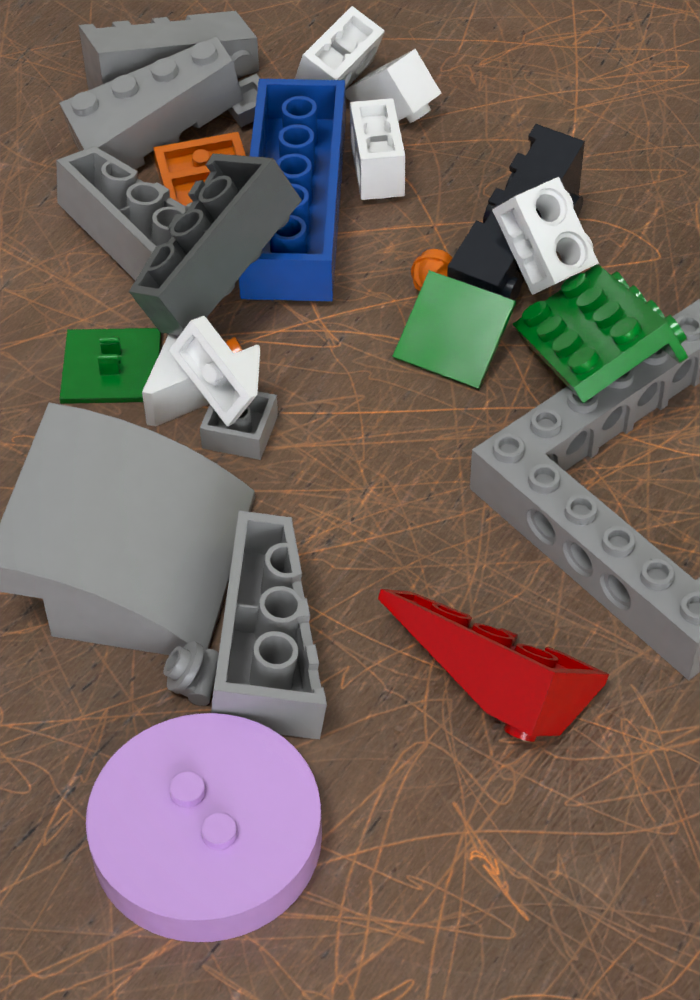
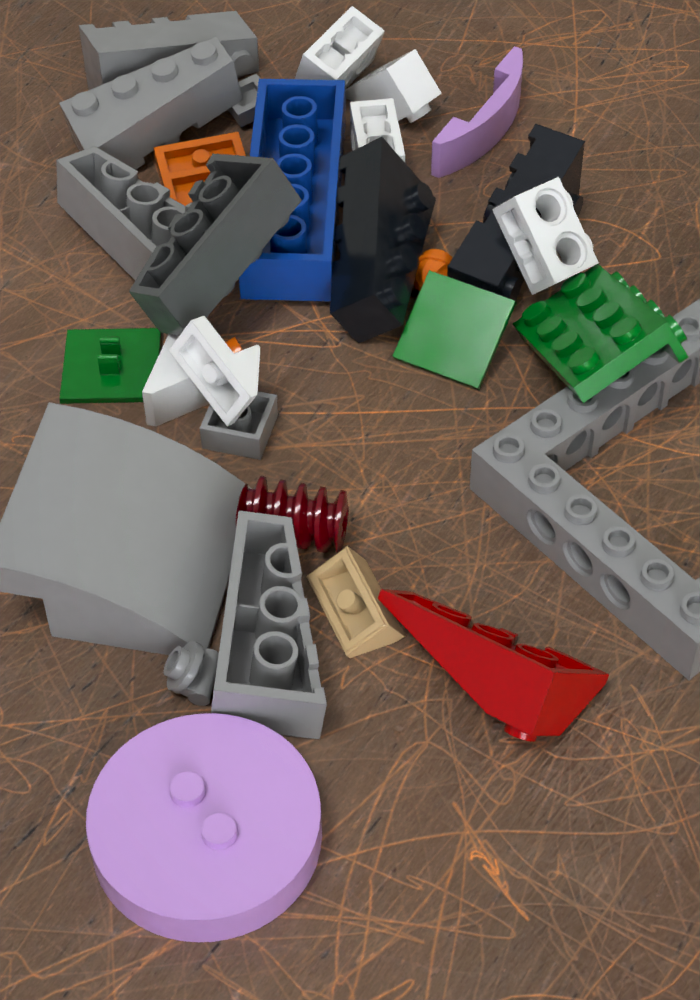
none -> dark red piece [236,476,349,553]
none -> tan slope [306,546,406,658]
none -> black wedge [330,137,436,343]
none -> lavender slope [431,46,523,178]

